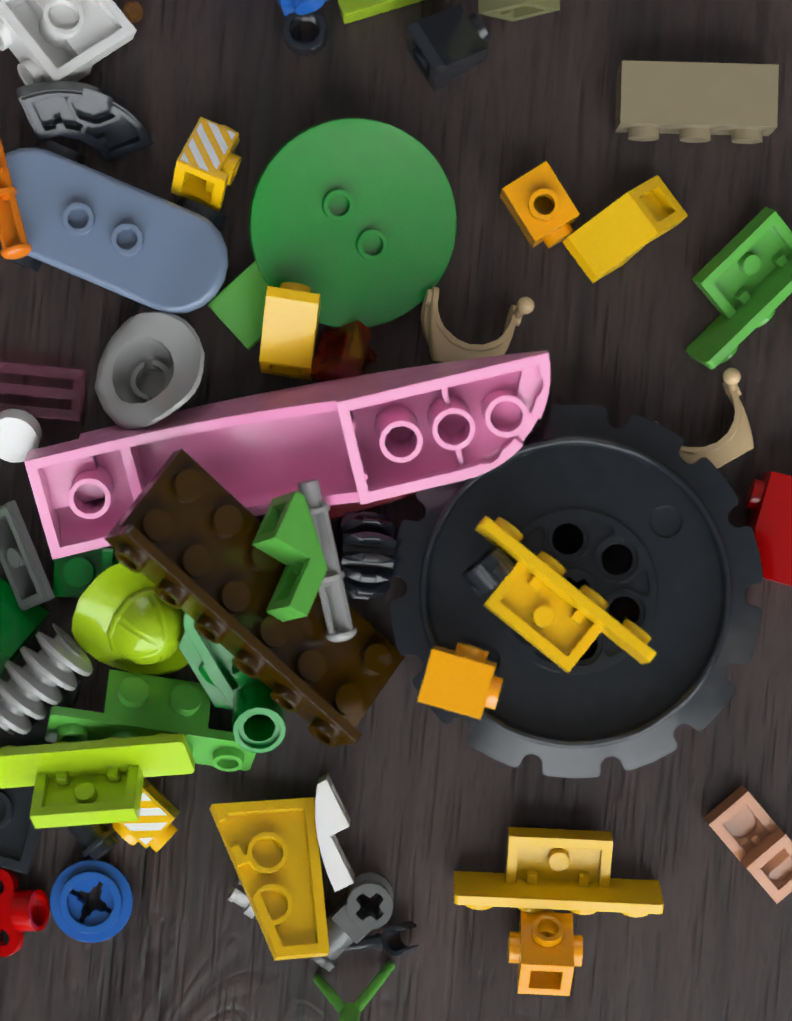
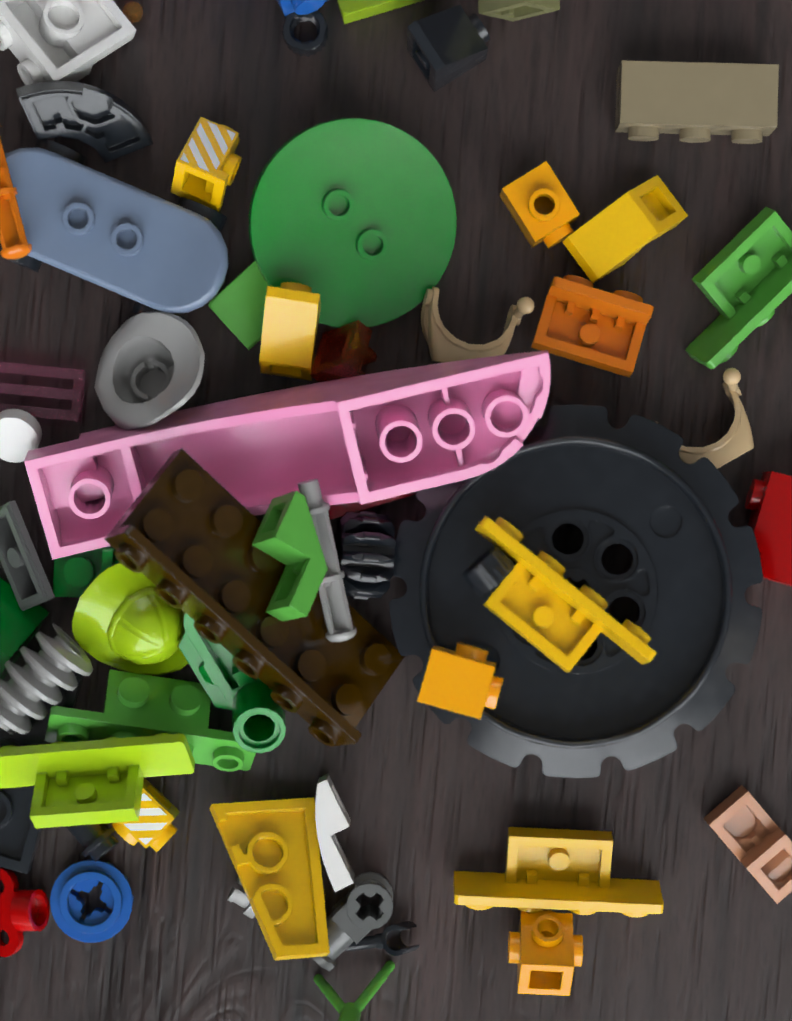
none -> orange bracket [531,275,654,378]

